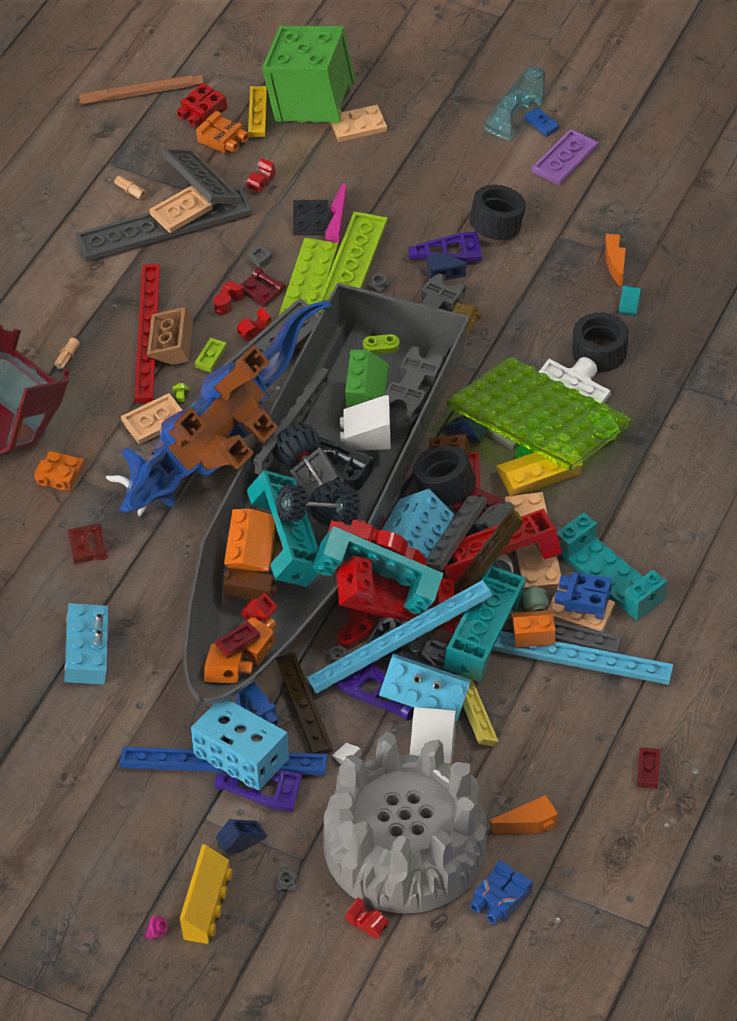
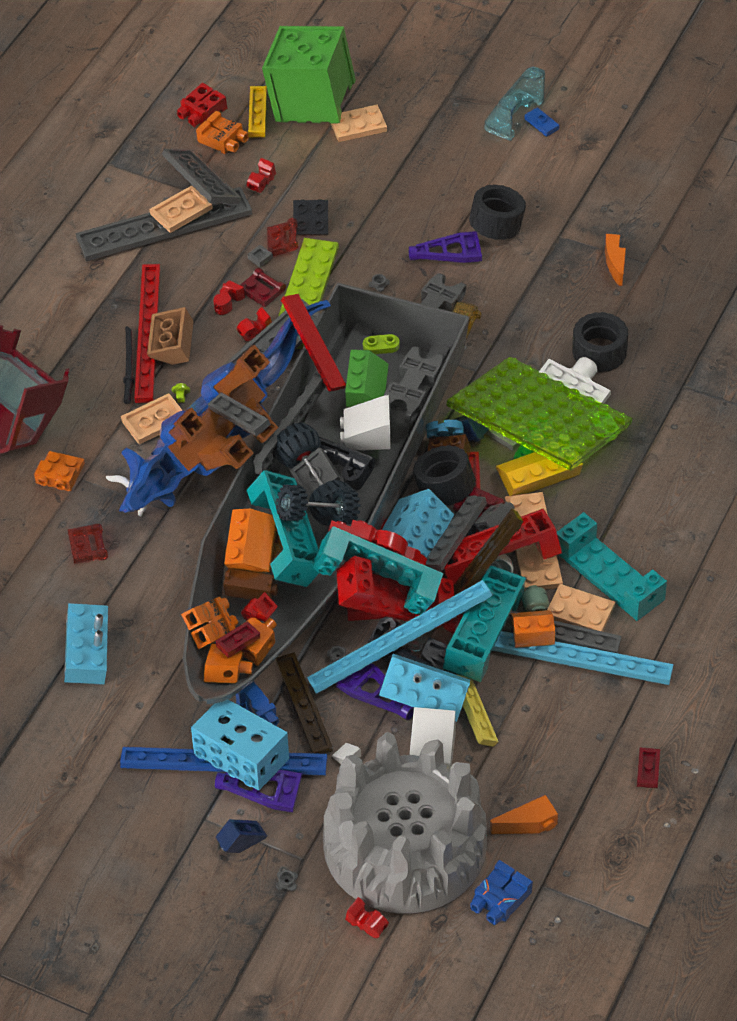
light nougat axle [54,338,80,369] -> none
nougat piece [79,75,203,105] -> none
light nougat axle [114,176,147,200] -> none
dark pink plate [145,916,167,939] -> none
yellow slope [180,844,233,944] -> none
lime plate [195,338,227,373] -> none
lime plate [318,212,388,314] -> none
dark pink slope [325,183,347,246] -> none
red plate [337,617,373,648] -> none
dark blue slope [426,253,466,280] -> none
medium lavender tile [532,129,599,186] -> none
blue hips [555,572,612,620] -> none
teal slope [619,285,643,316] -> none
none -> black sword [123,326,135,404]
none -> orange hips [181,597,239,649]
none -> dark grey plate [207,392,271,437]
none -> clear red plate [267,218,299,256]
none -> red tile [281,294,346,392]
none -> dark azure plate [426,420,464,438]

